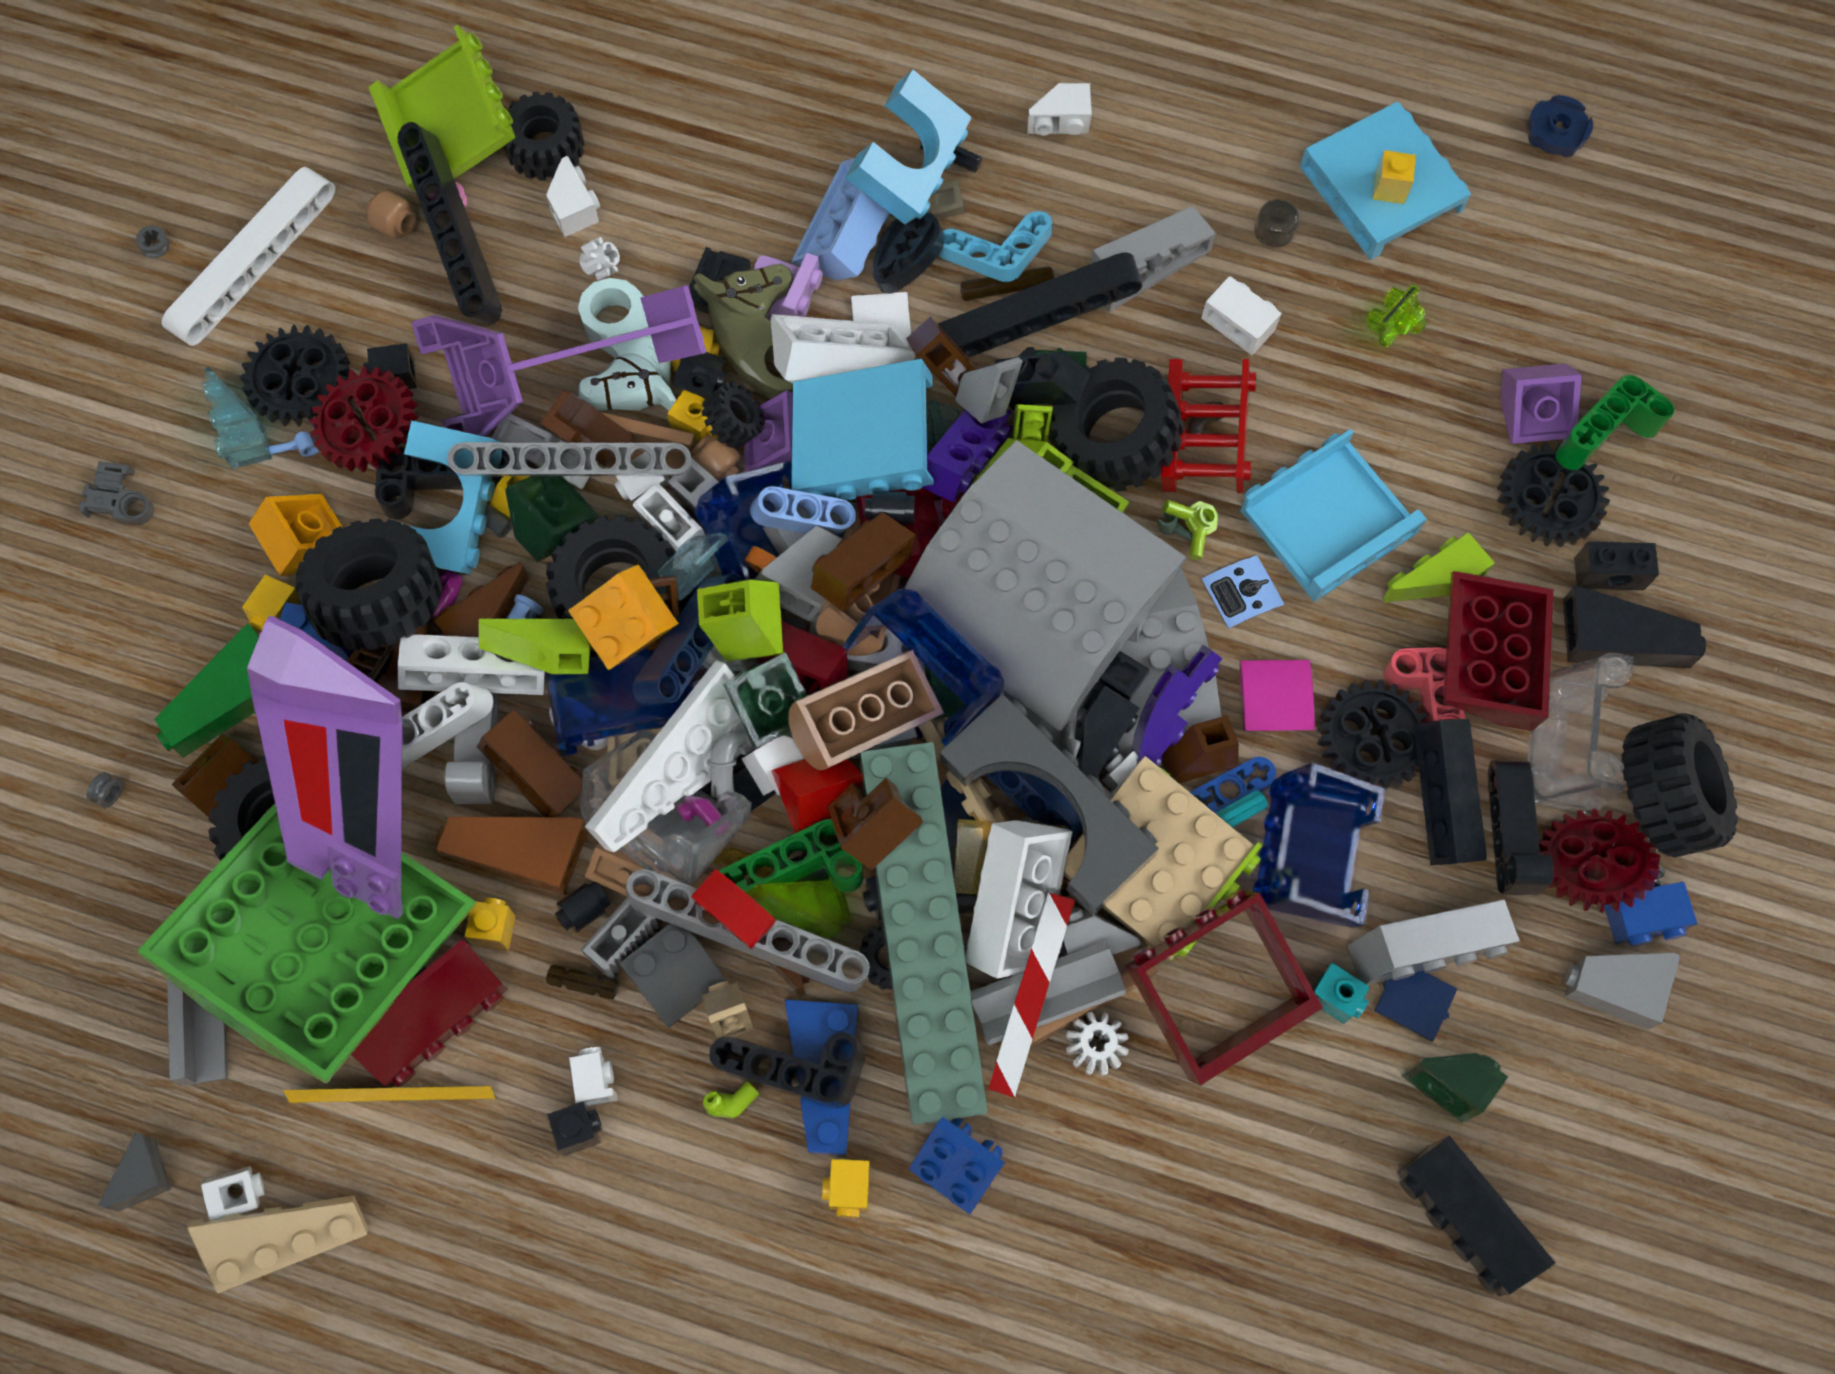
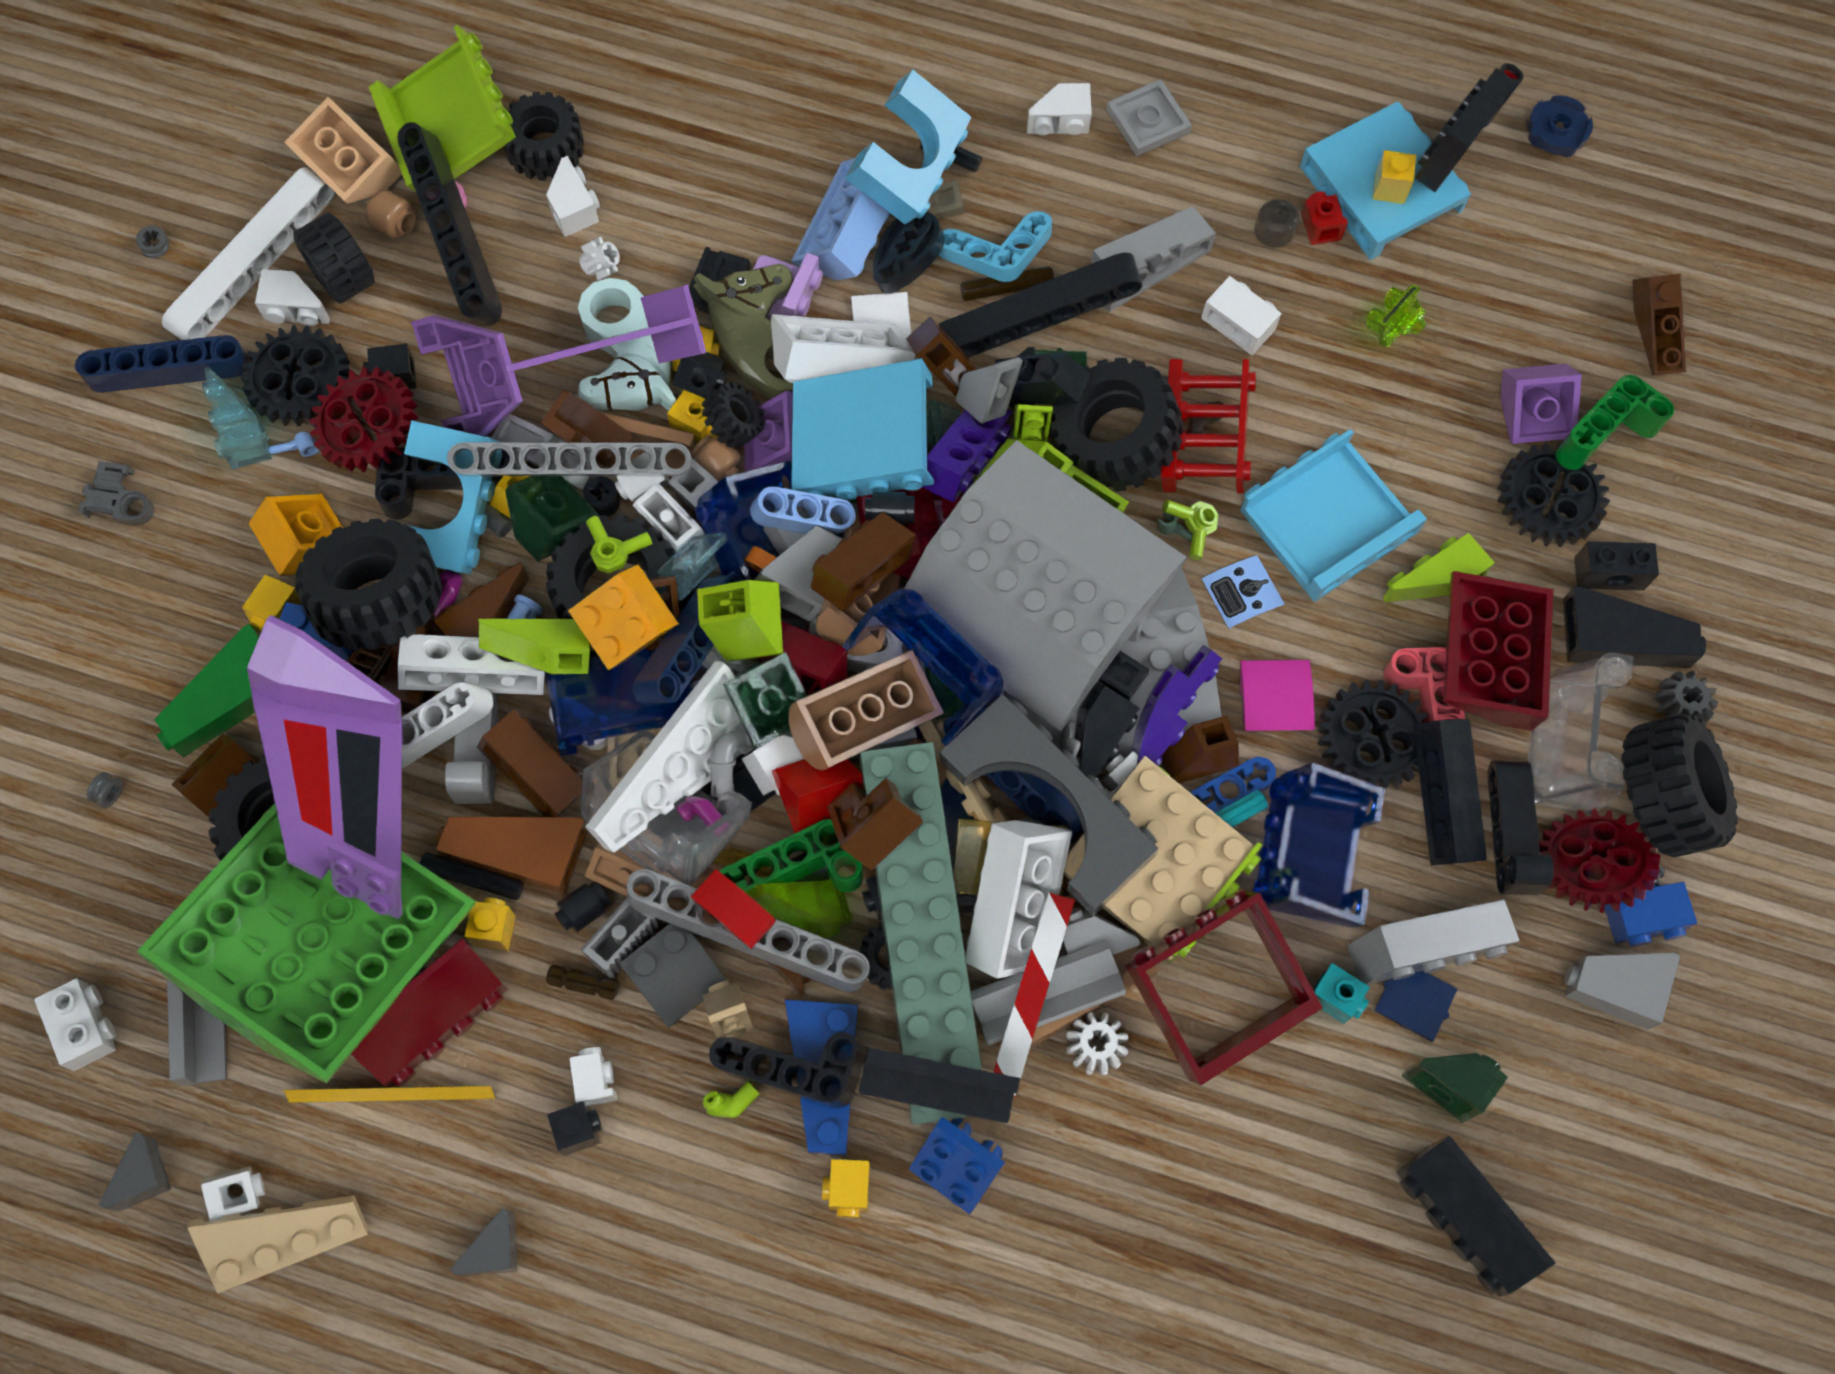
none -> white brick [34,978,116,1071]
none -> dark blue beam [75,335,249,393]
none -> white slope [255,269,330,326]
none -> light nougat slope [284,97,402,204]
none -> black tyre [293,212,375,304]
none -> black axle [419,852,524,900]
none -> dark grey slope [450,1208,517,1277]
none -> black wheel [583,476,620,517]
none -> lime piece [586,516,652,573]
none -> black panel [859,1048,1020,1123]
none -> light grey plate [1106,79,1192,157]
none -> red brick [1301,191,1348,246]
none -> black hinge [1415,63,1524,192]
none -> reddish brown slope [1632,274,1686,375]
none -> dark grey gear [1654,671,1719,723]

